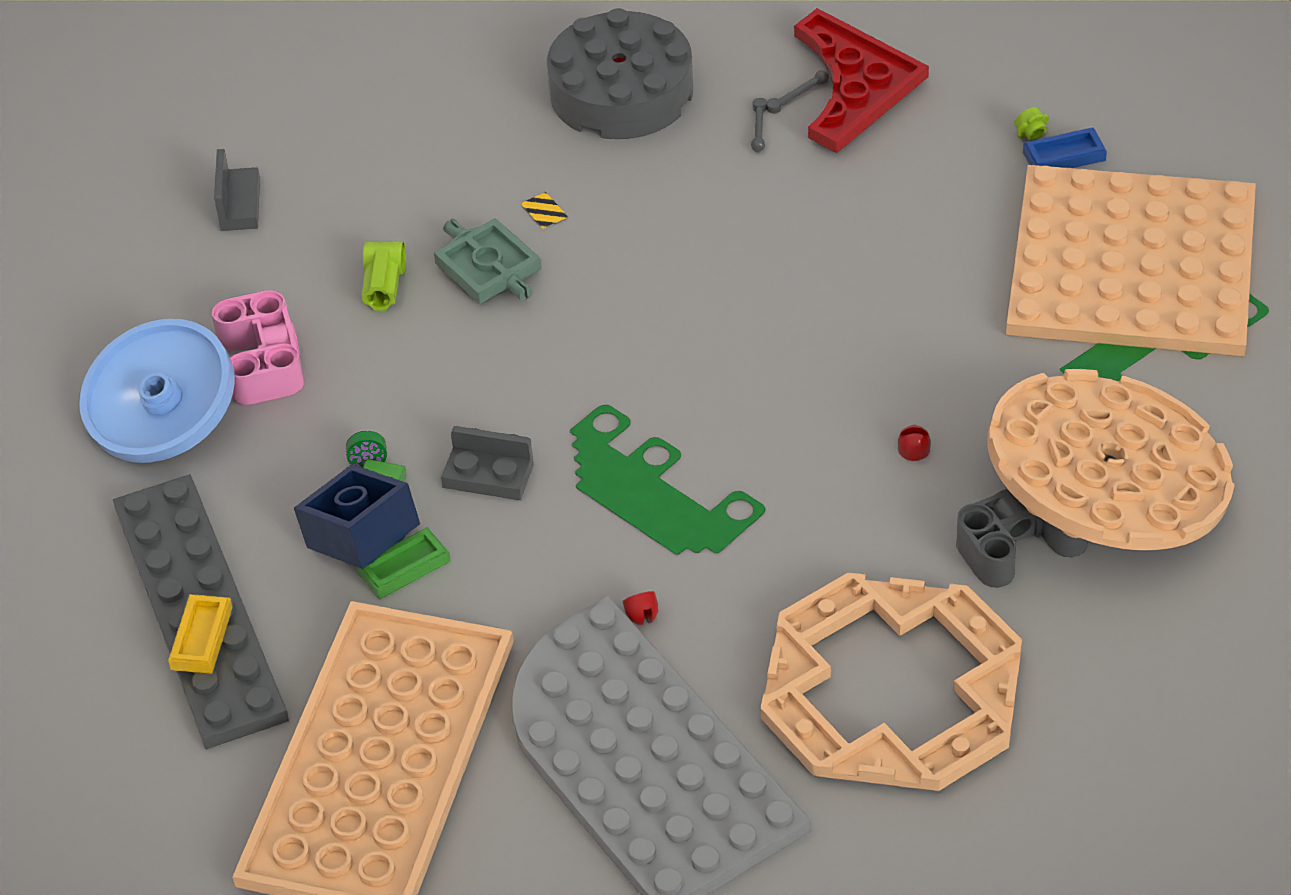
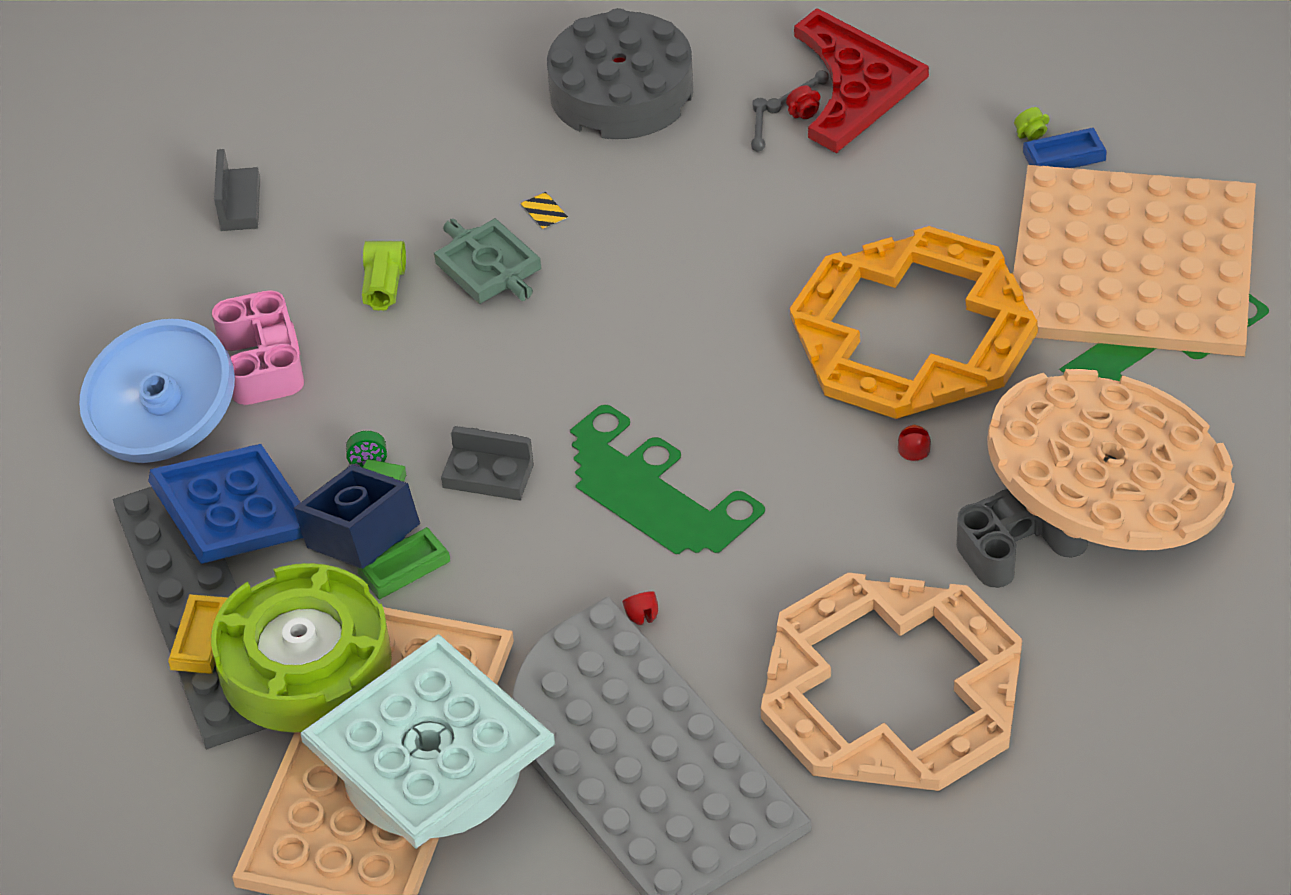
none -> blue plate [148,444,303,564]
none -> lime piece [211,563,392,732]
none -> light aqua piece [301,634,555,849]
none -> red plate [786,85,821,119]
none -> light orange plate [790,226,1038,419]

